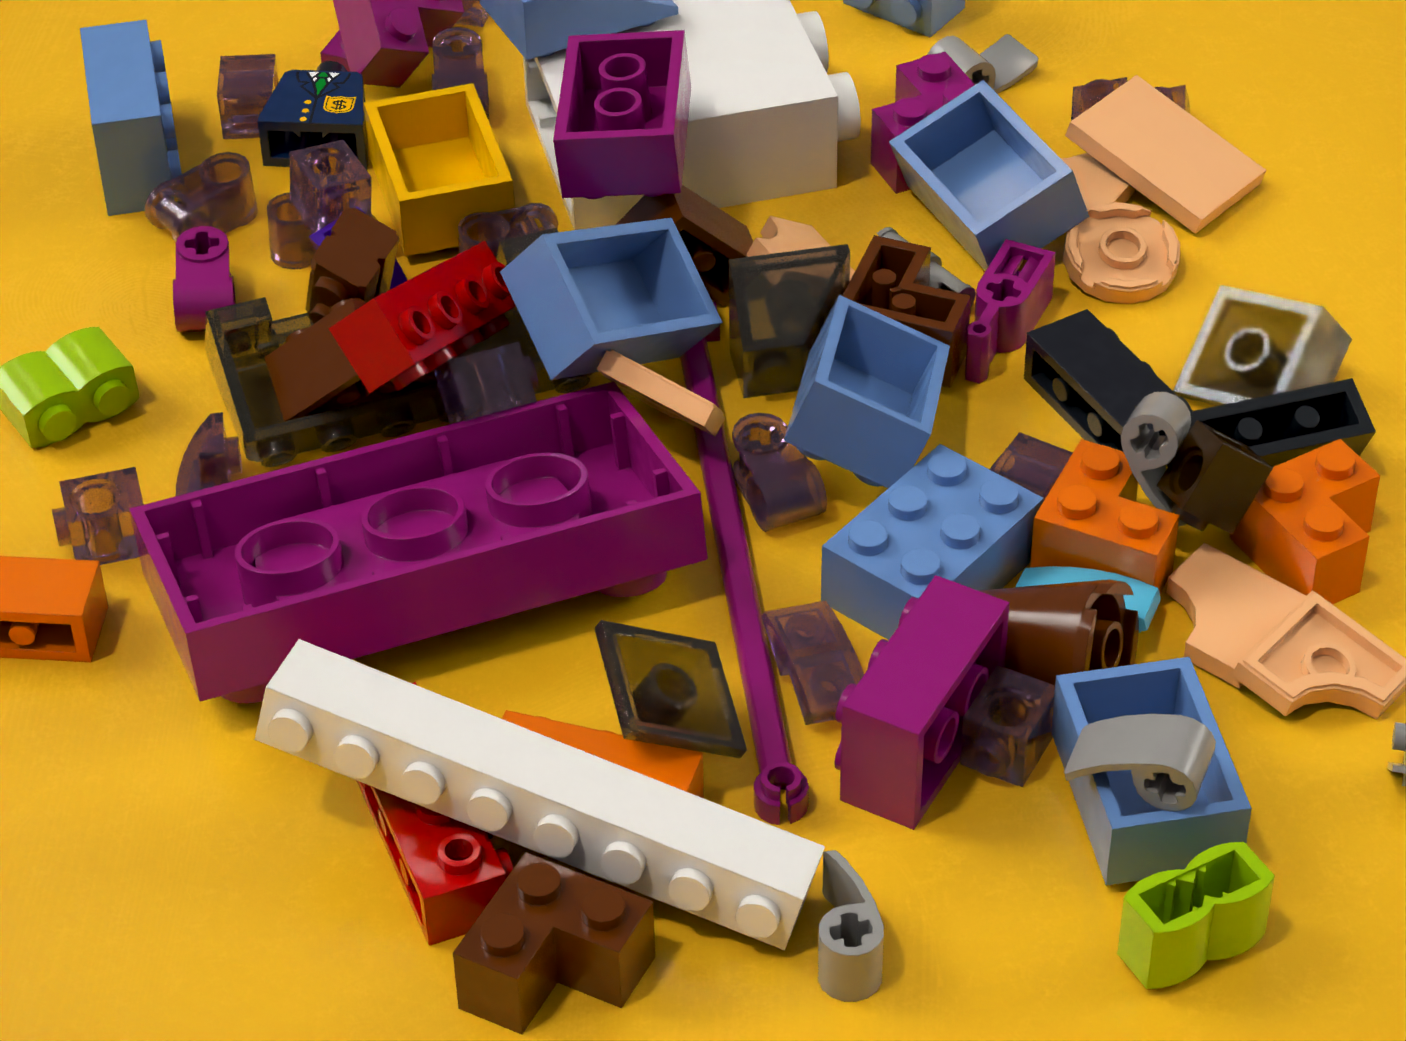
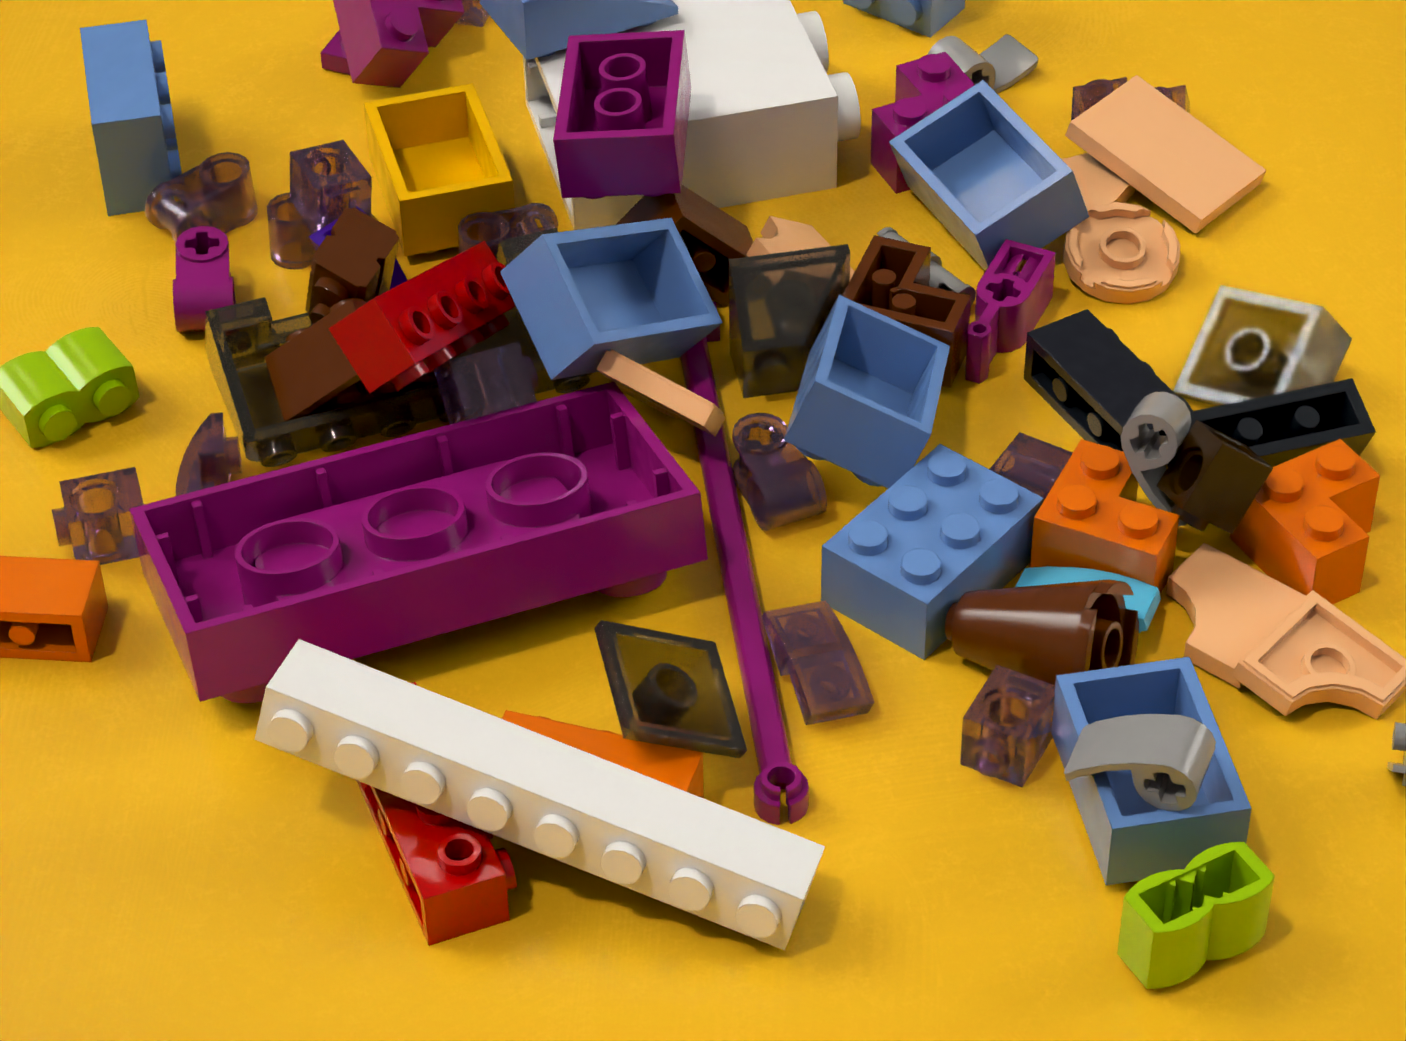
brick [217,54,279,139] -> none
dark blue torso [257,61,369,170] -> none
piece [432,27,489,120] -> none
reddish brown brick [453,852,655,1035] -> none
panel [818,850,884,1002] -> none
magenta brick [834,575,1010,830] -> none

